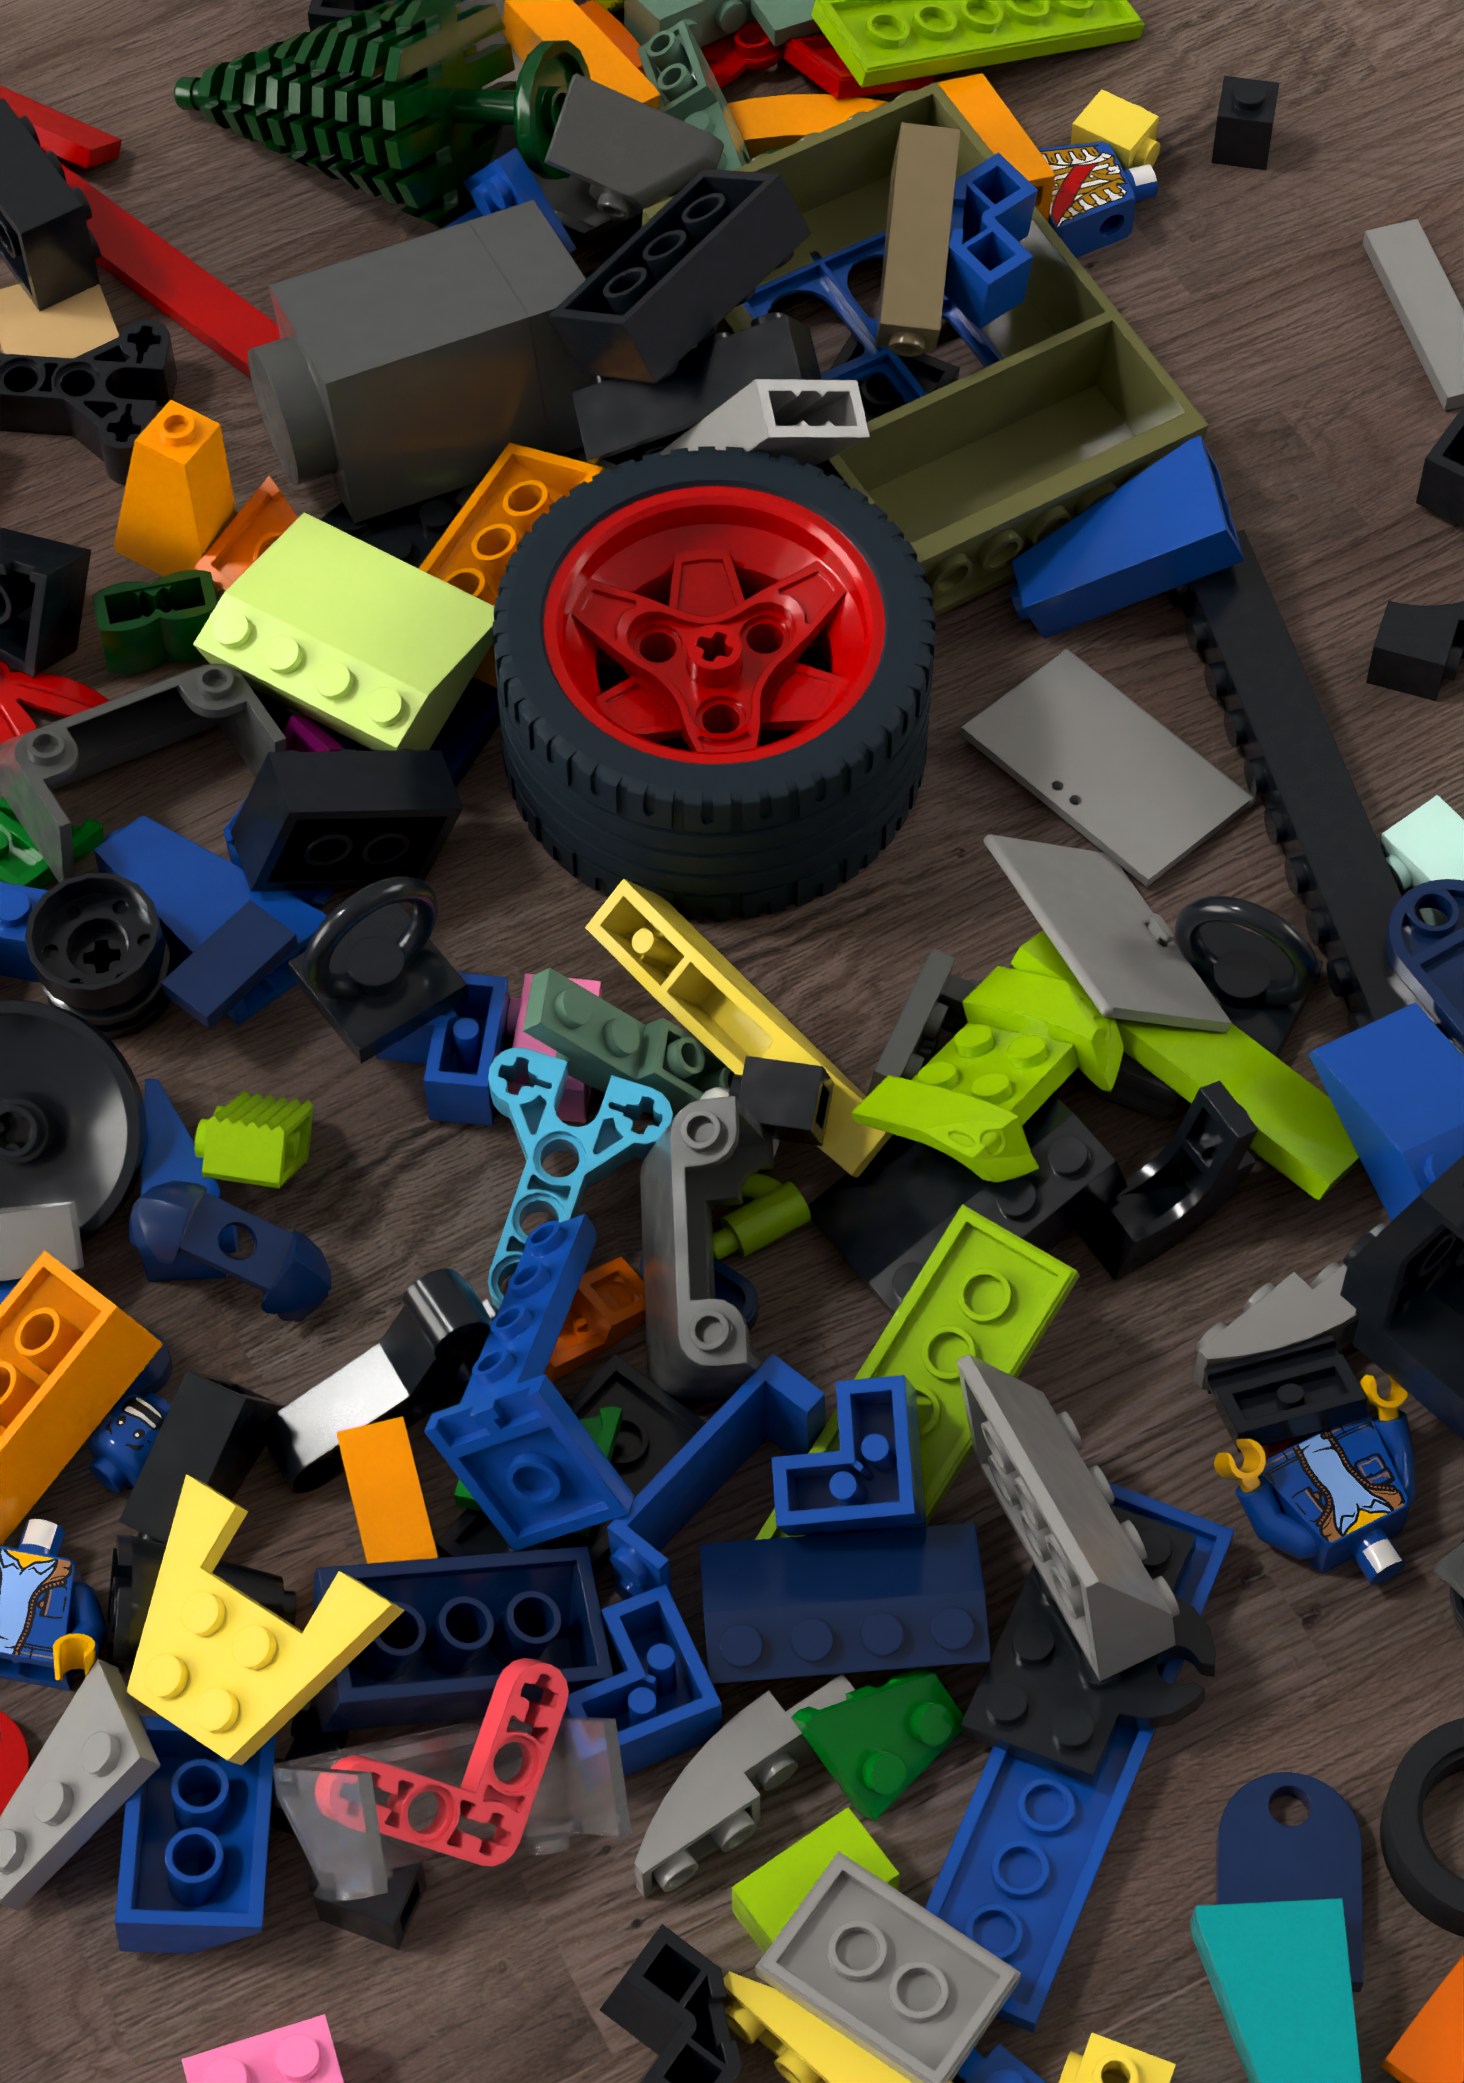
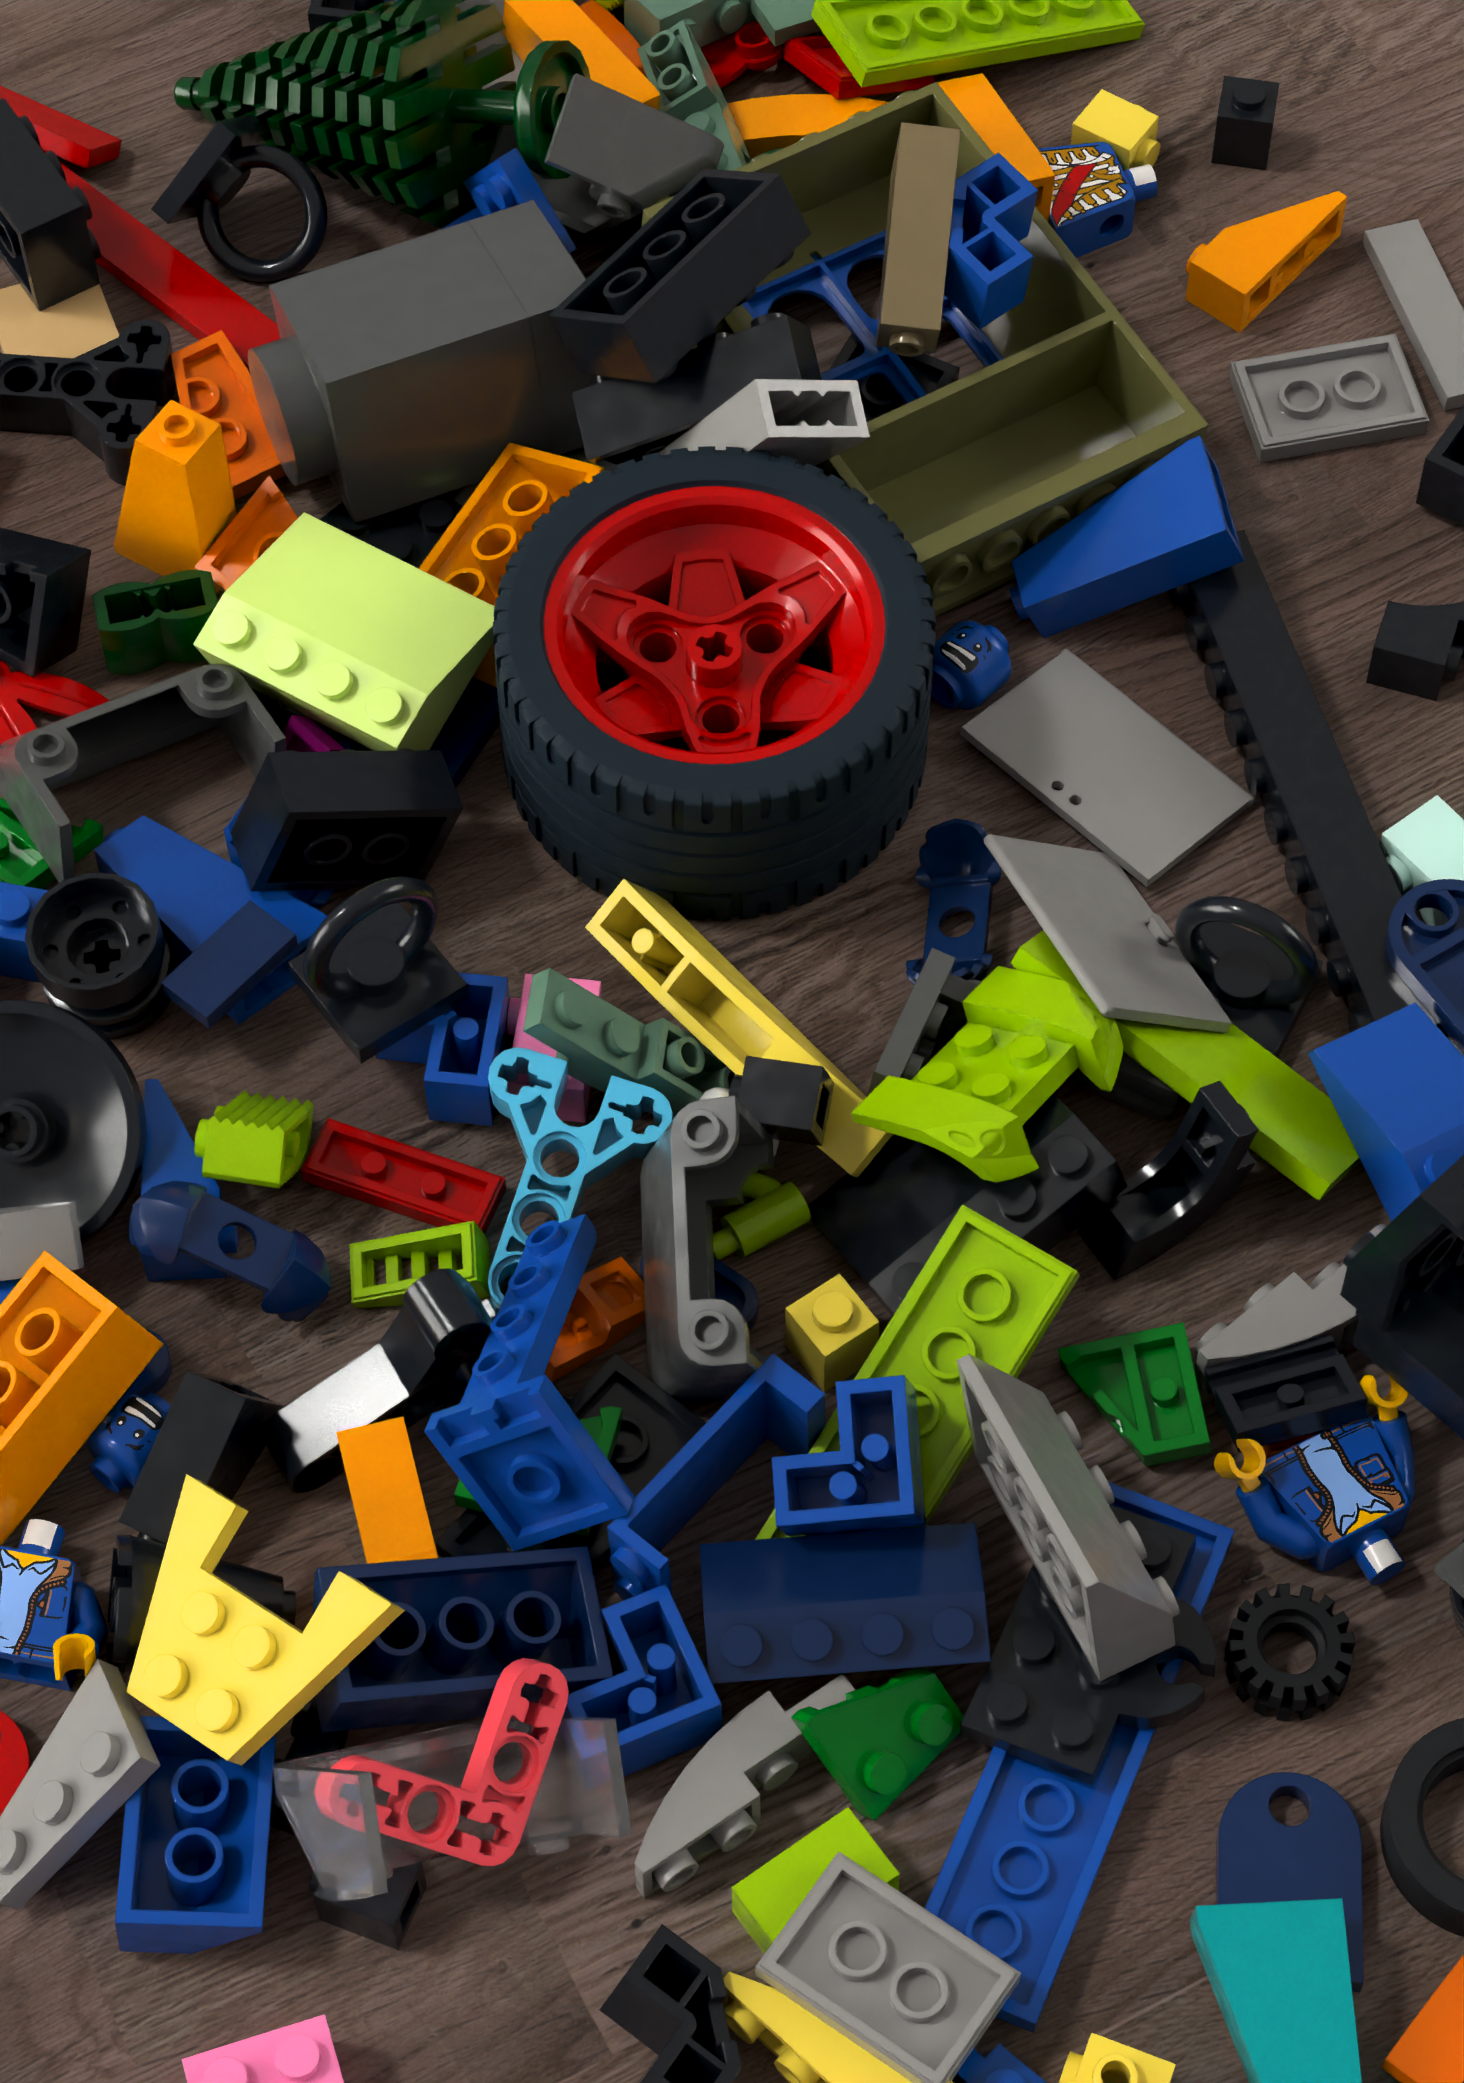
none -> black tile [151,114,328,282]
none -> orange wing [171,330,286,500]
none -> red tile [301,1118,507,1234]
none -> lime slope [349,1221,491,1308]
none -> light yellow brick [785,1273,879,1393]
none -> dark blue piece [906,819,1001,985]
none -> blue head [931,620,1012,710]
none -> green wing [1058,1322,1212,1467]
none -> light orange slope [1185,191,1347,333]
none -> black tyre [1224,1583,1355,1722]
none -> light grey tile [1228,334,1429,463]

